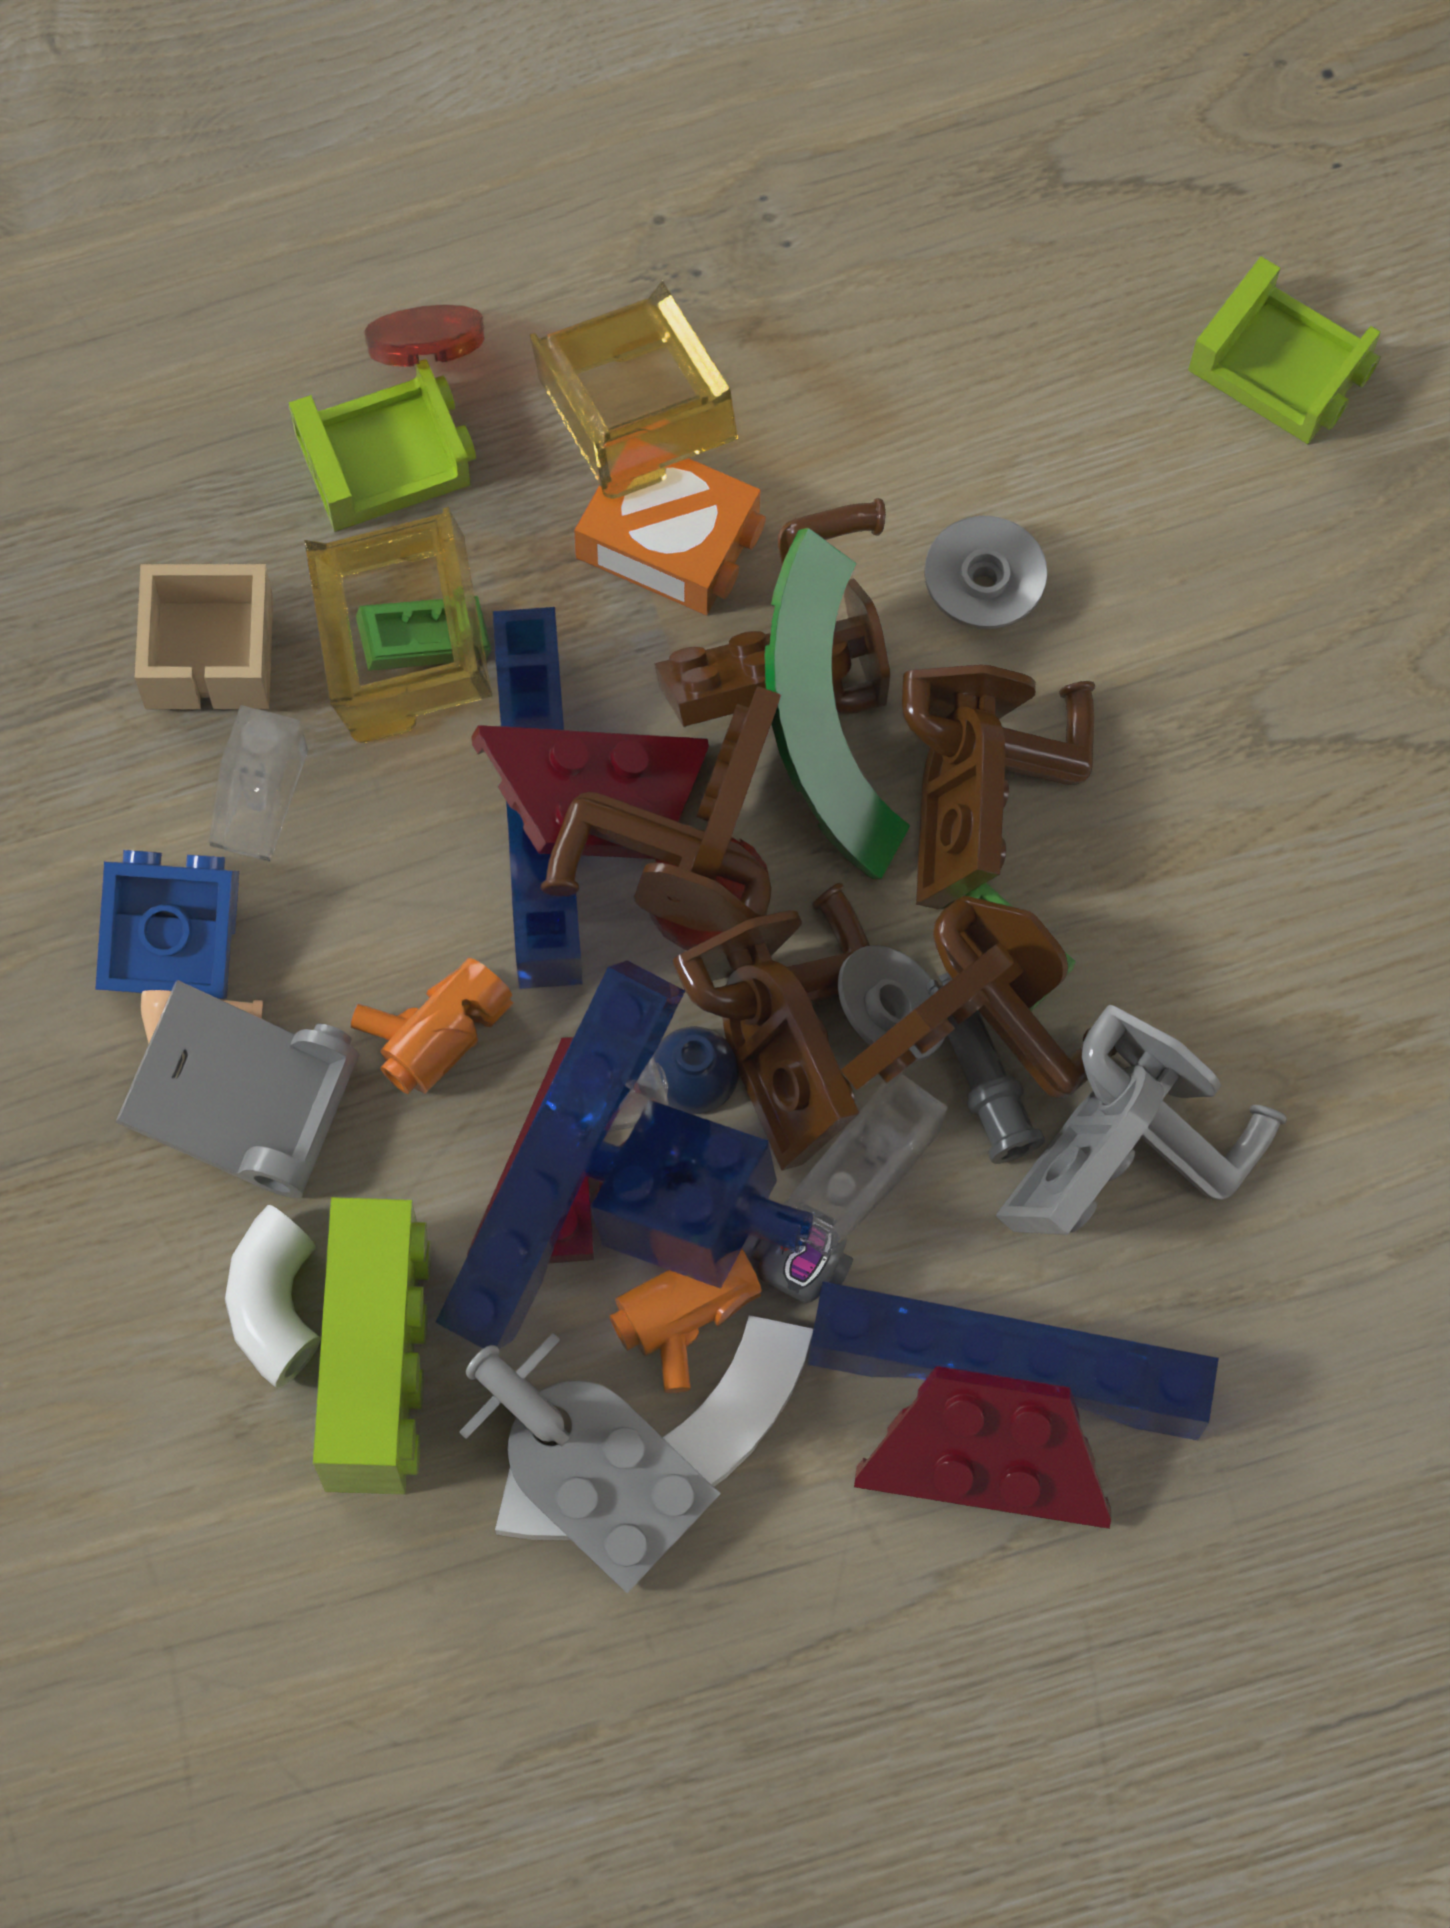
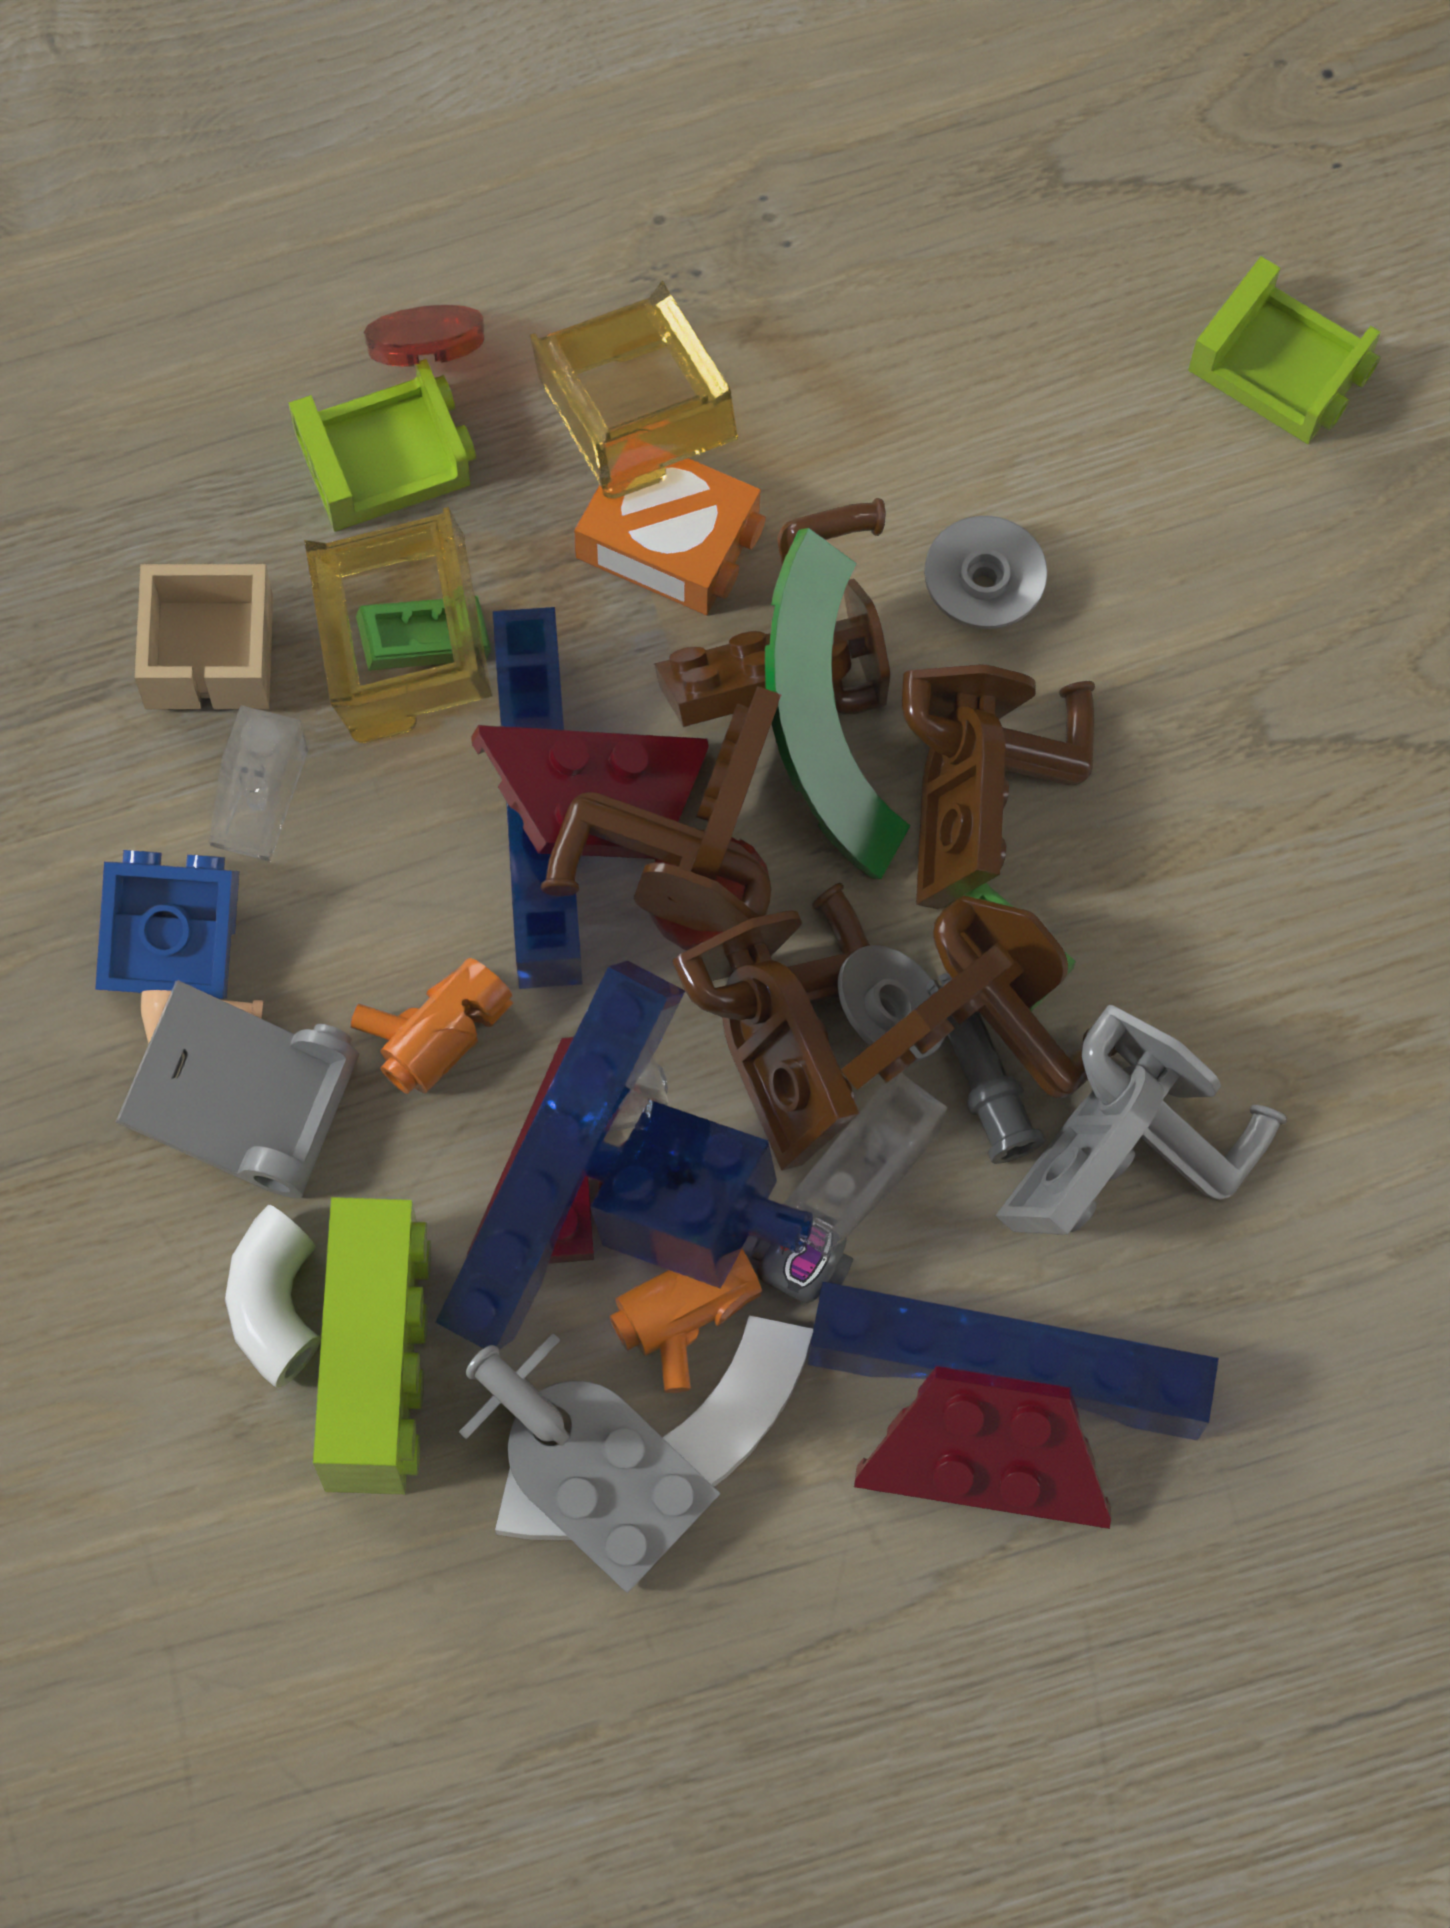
dark blue brick [649,1026,739,1114] -> none

